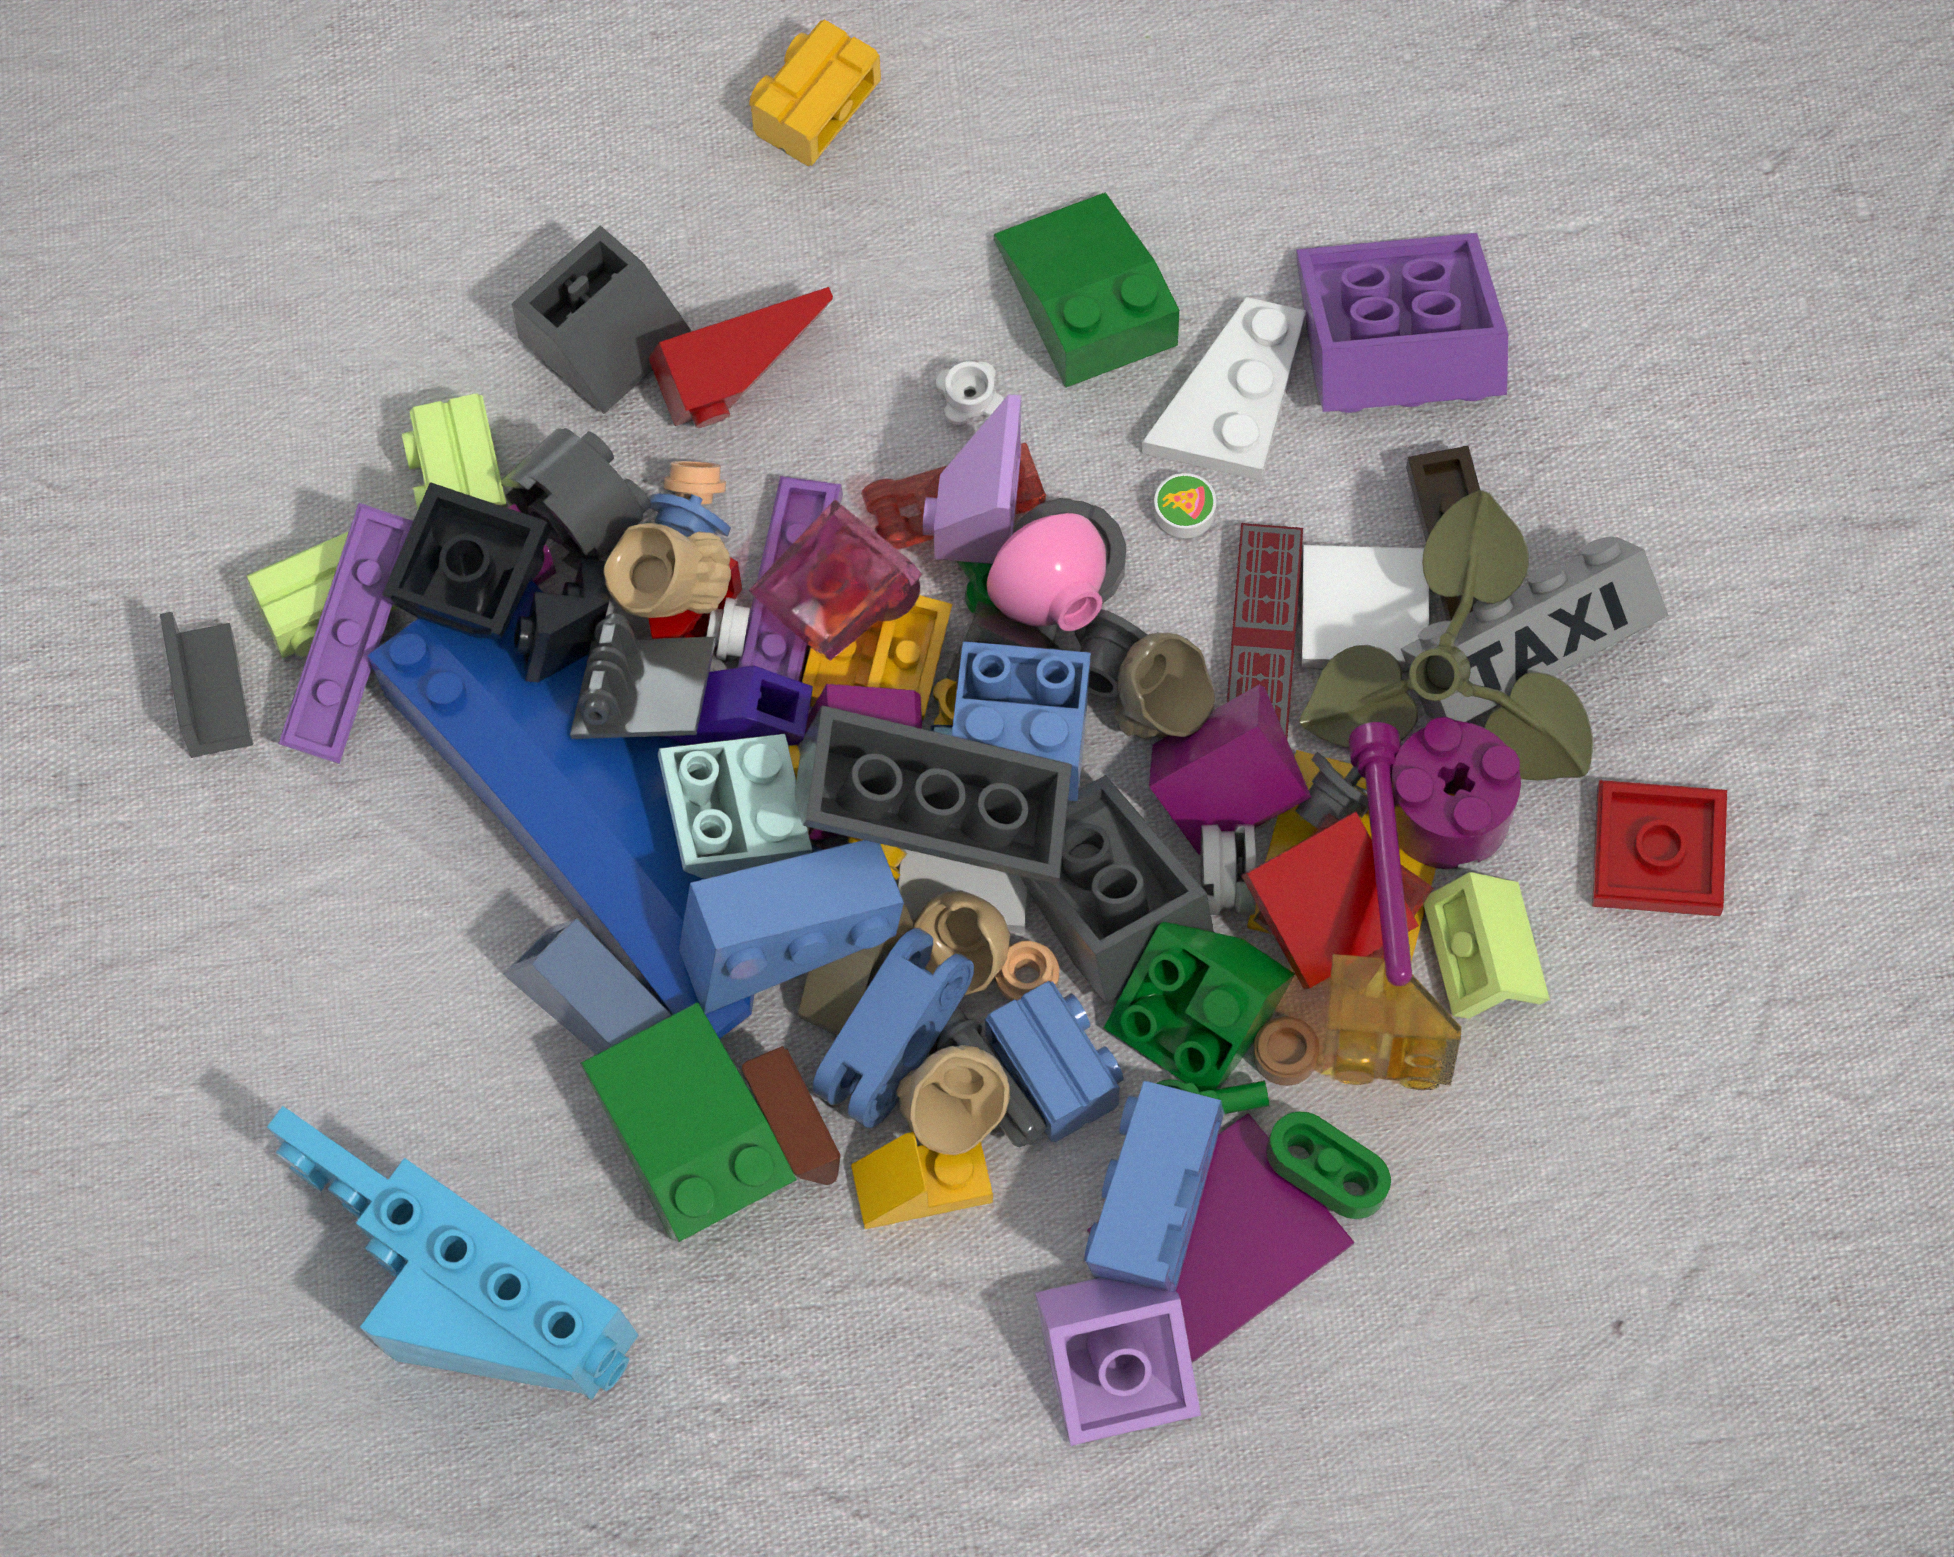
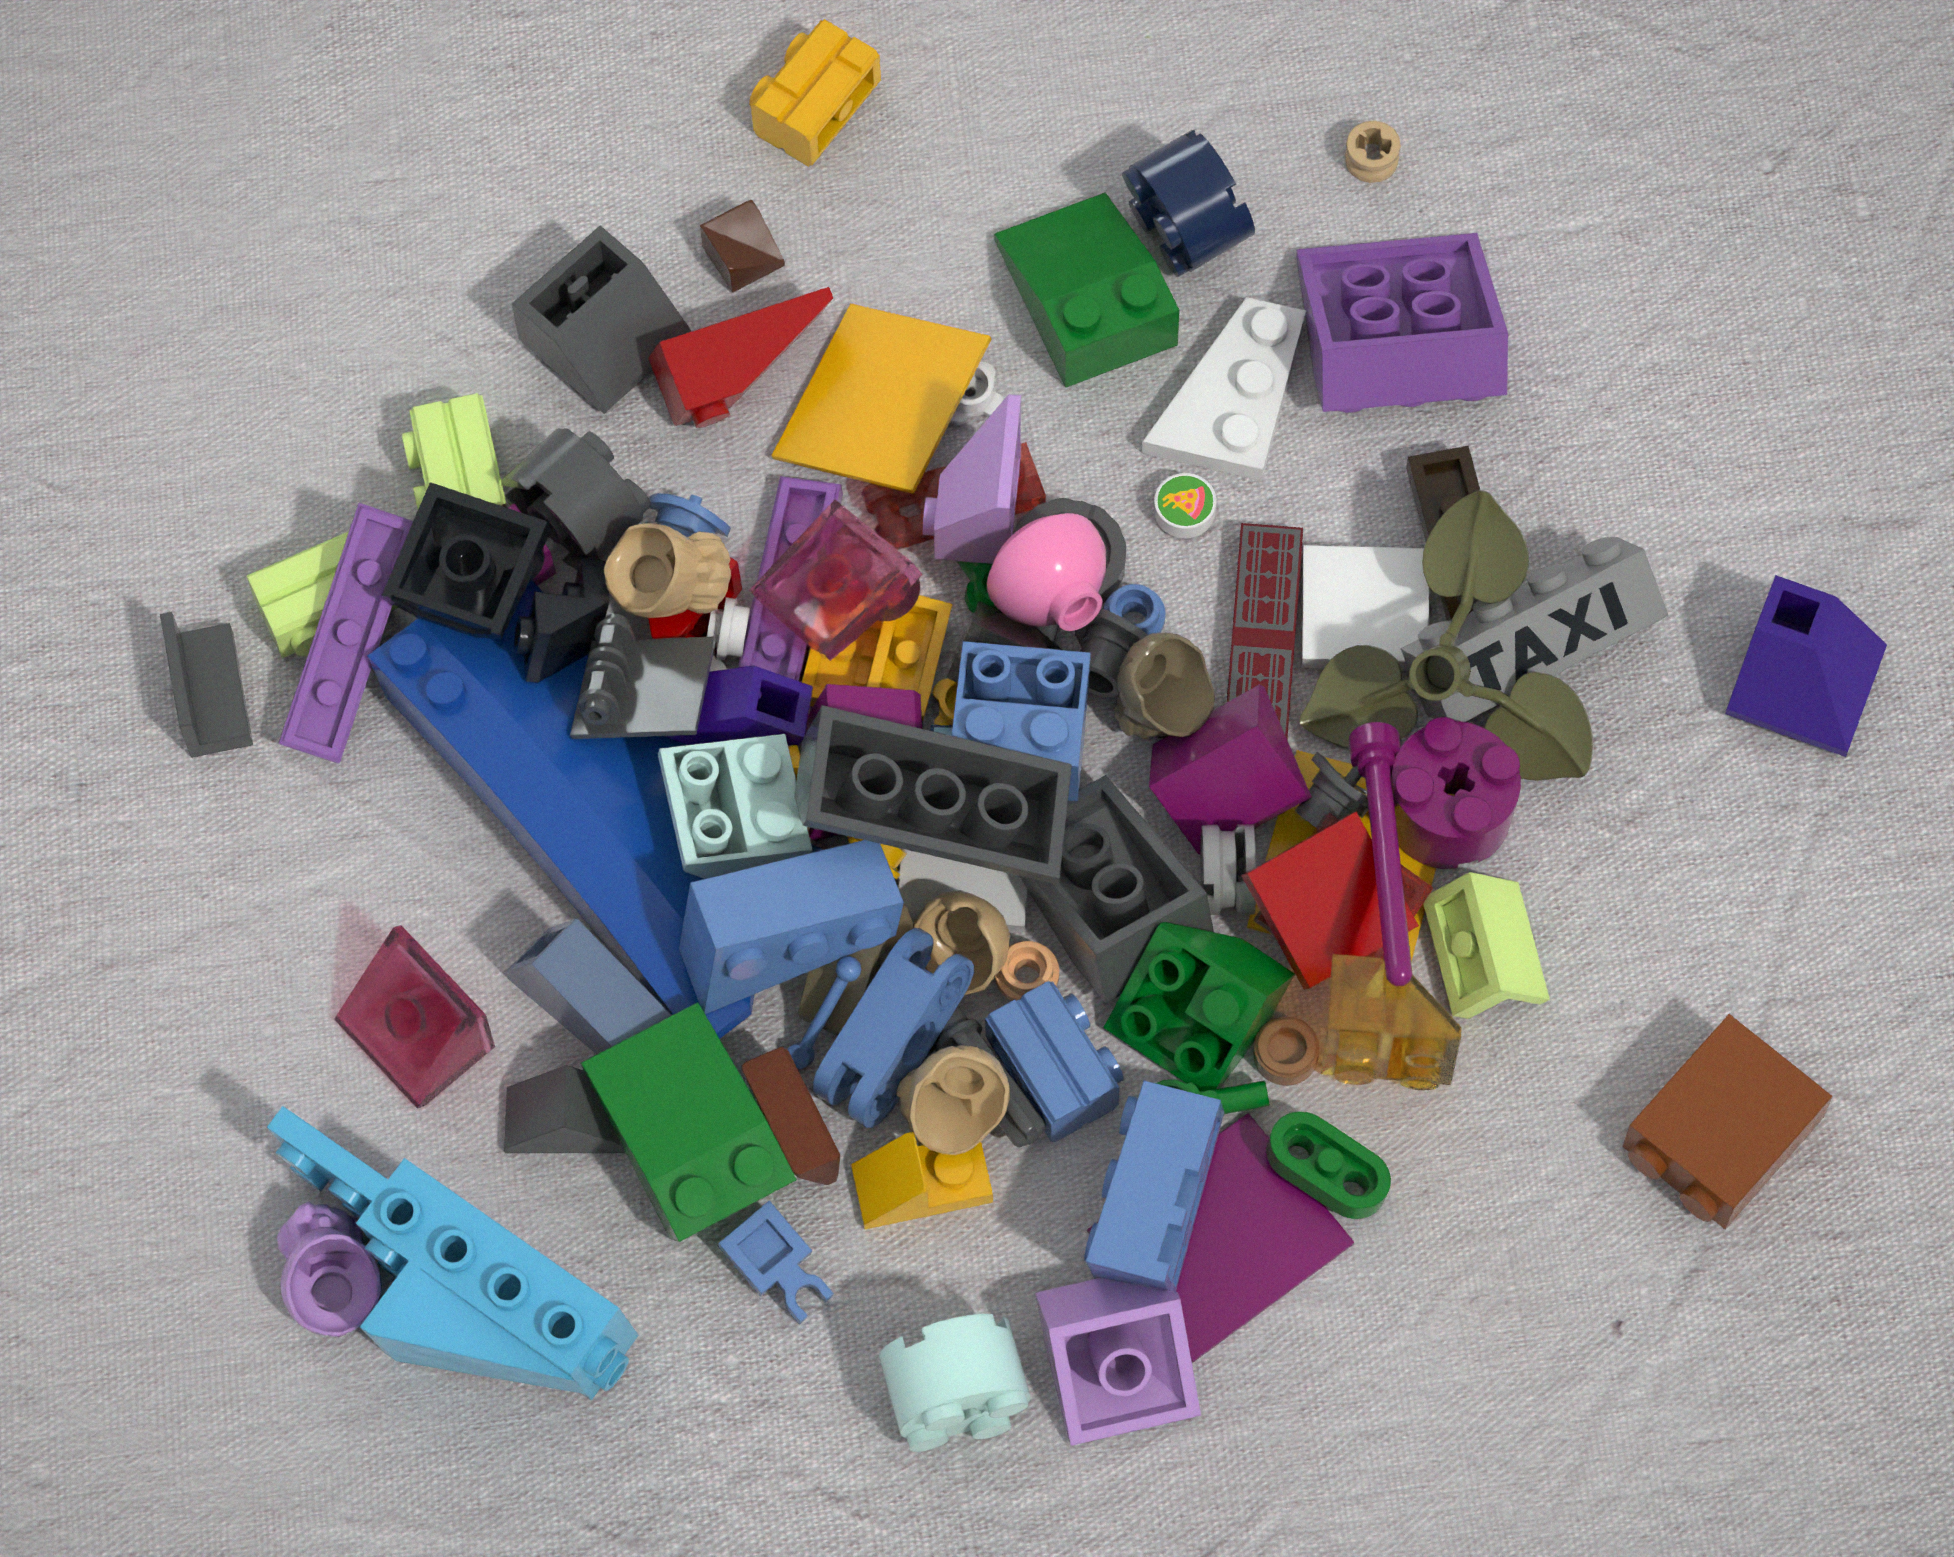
light nougat plate [663,461,726,504] -> none
red tile [1592,780,1727,917] -> none
none -> lavender hair [277,1201,382,1337]
none -> clear pink slope [334,925,495,1109]
none -> dark grey slope [504,1065,625,1153]
none -> reddish brown slope [700,200,785,293]
none -> medium blue plate [718,1201,834,1325]
none -> yellow piece [771,303,992,494]
none -> medium blue hinge [788,956,862,1069]
none -> light aqua brick [879,1314,1031,1452]
none -> medium blue plate [1103,584,1166,635]
none -> dark blue brick [1122,130,1255,277]
none -> tan bush [1345,121,1401,183]
none -> dark orange brick [1623,1014,1833,1230]
none -> dark purple slope [1725,575,1887,757]

